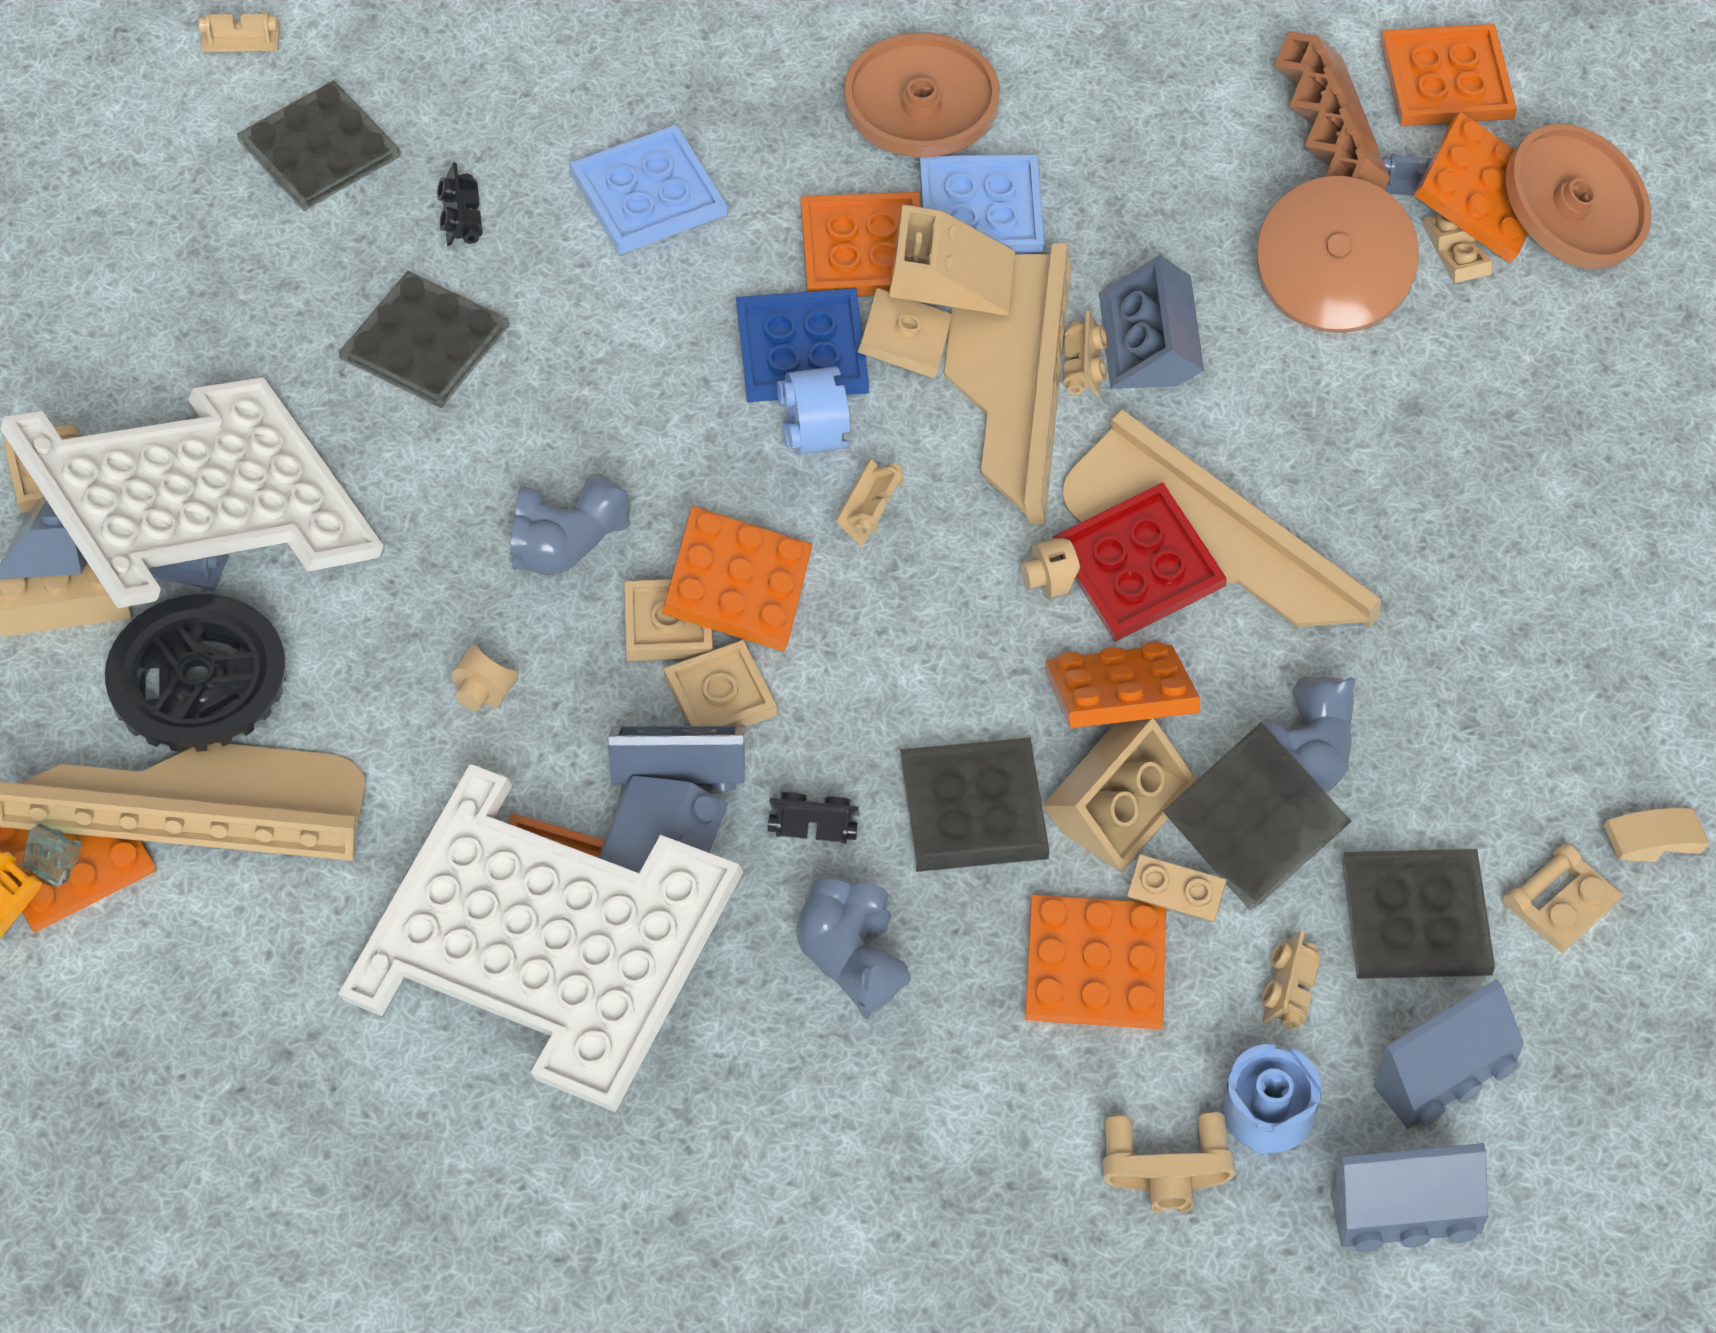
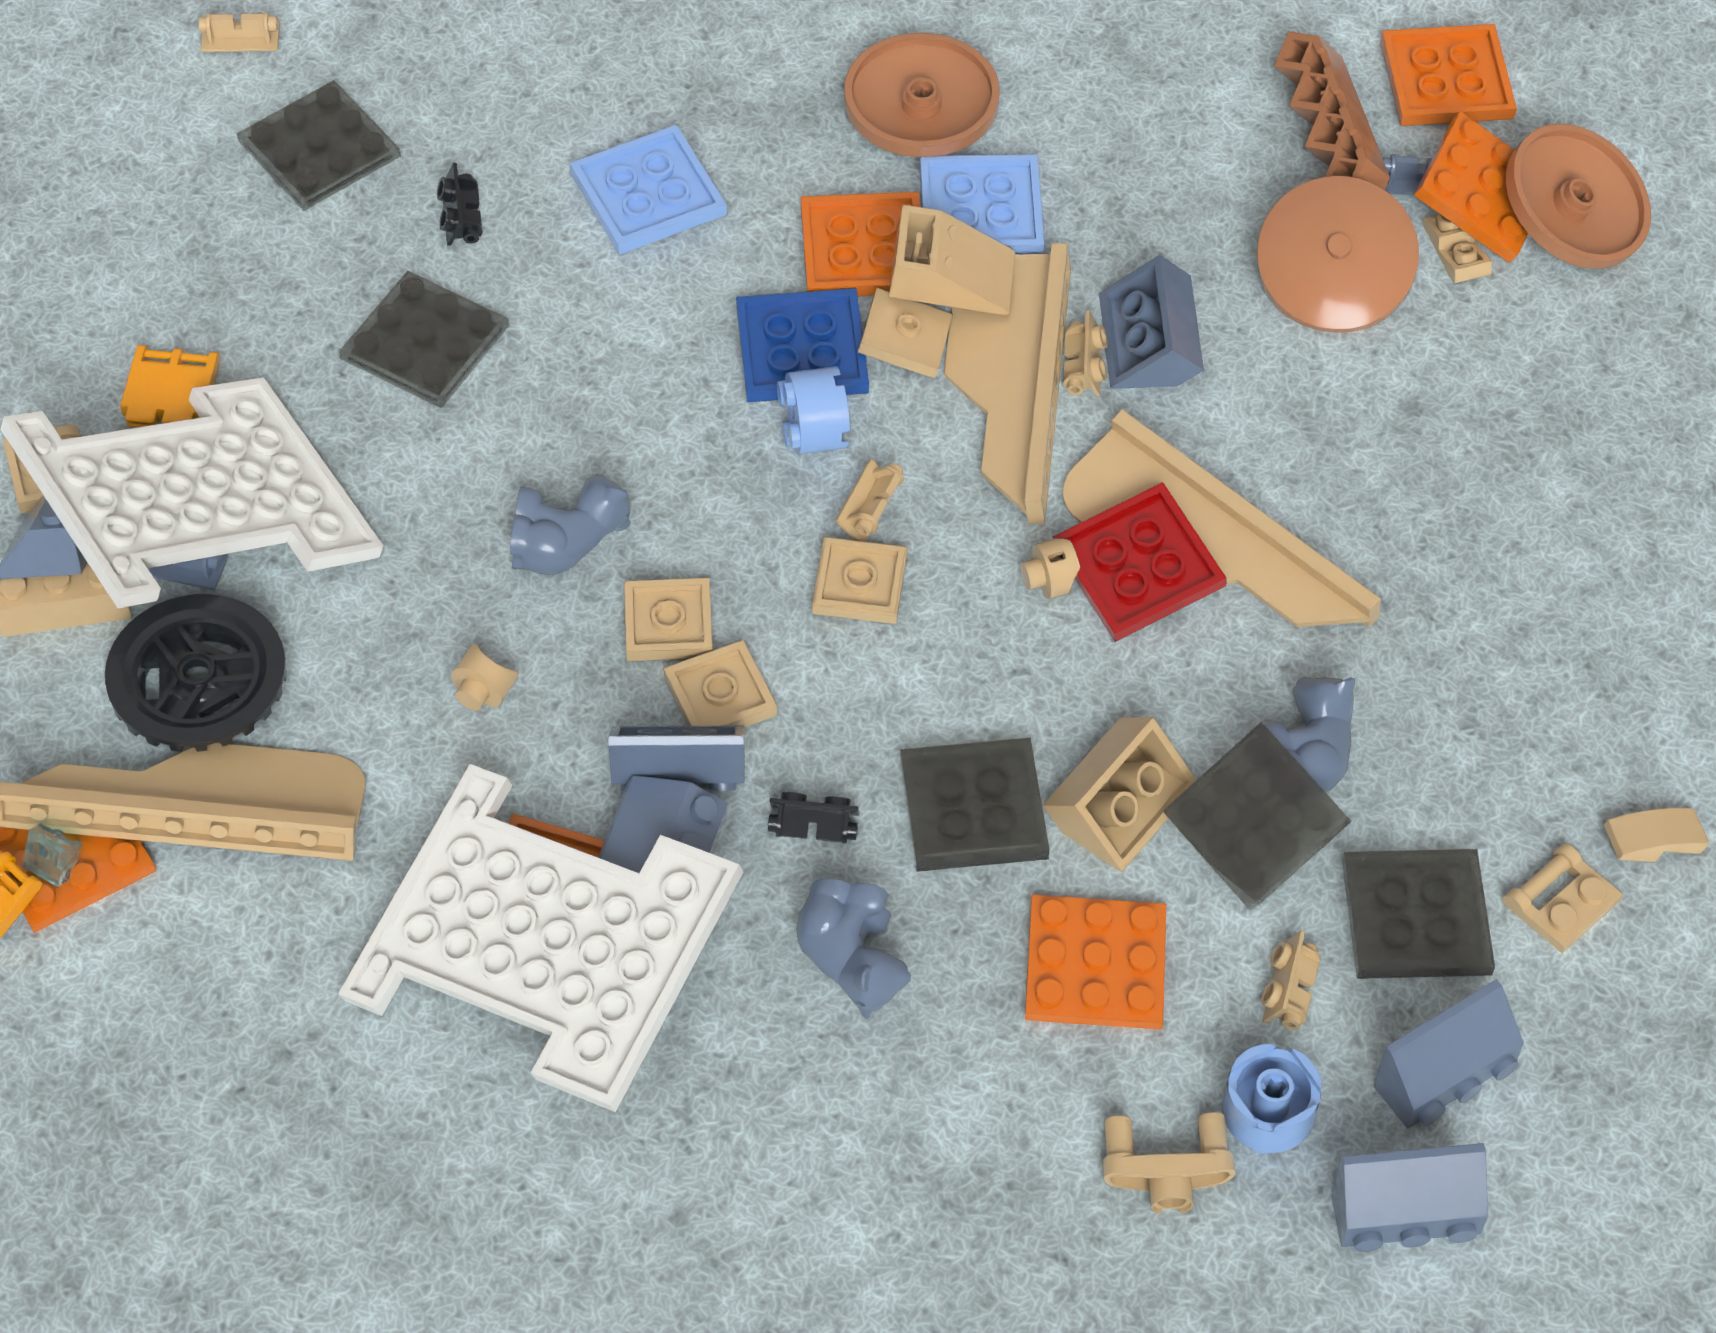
orange plate [661,506,813,652] -> none
orange plate [1045,642,1200,728] -> none
tan hinge [1127,854,1227,922] -> none
none -> light orange plate [120,345,220,427]
none -> tan plate [812,537,908,624]

